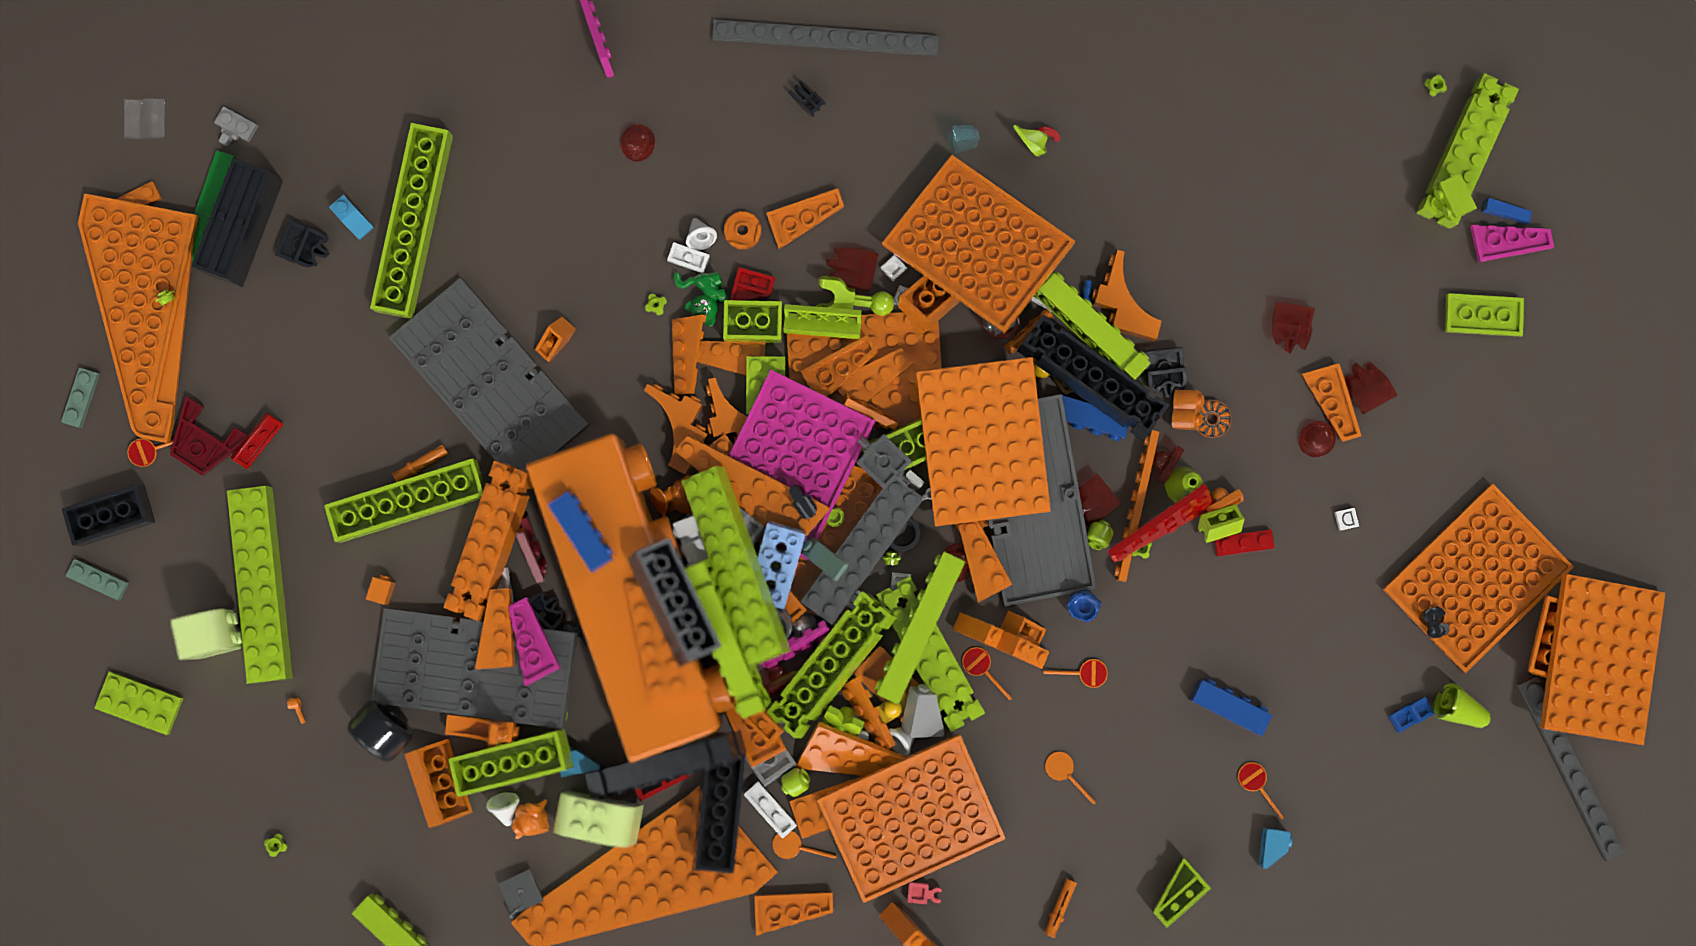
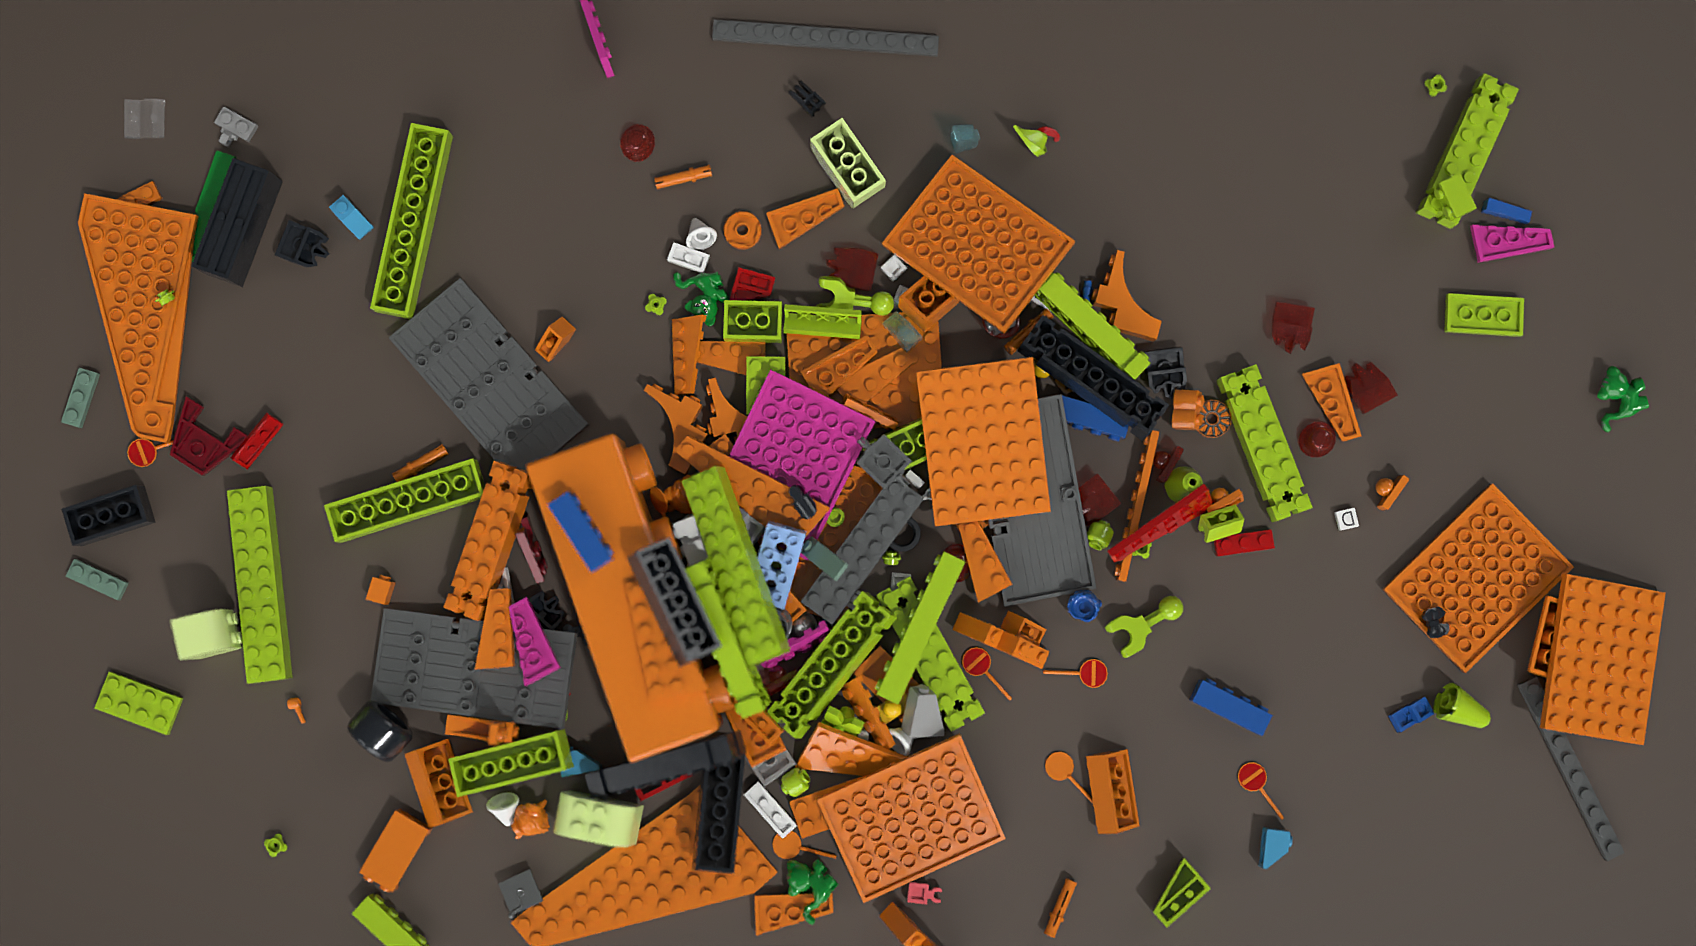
none -> orange panel [359,809,433,892]
none -> orange pin [654,164,712,190]
none -> green animal [787,859,839,925]
none -> yellowish green brick [810,118,886,208]
none -> clear light blue slope [882,311,922,352]
none -> orange slope [1086,749,1140,834]
none -> lime piece [1105,596,1183,658]
none -> lime brick [1216,364,1313,522]
none -> orange tile [1376,475,1409,511]
none -> green animal [1597,366,1649,432]

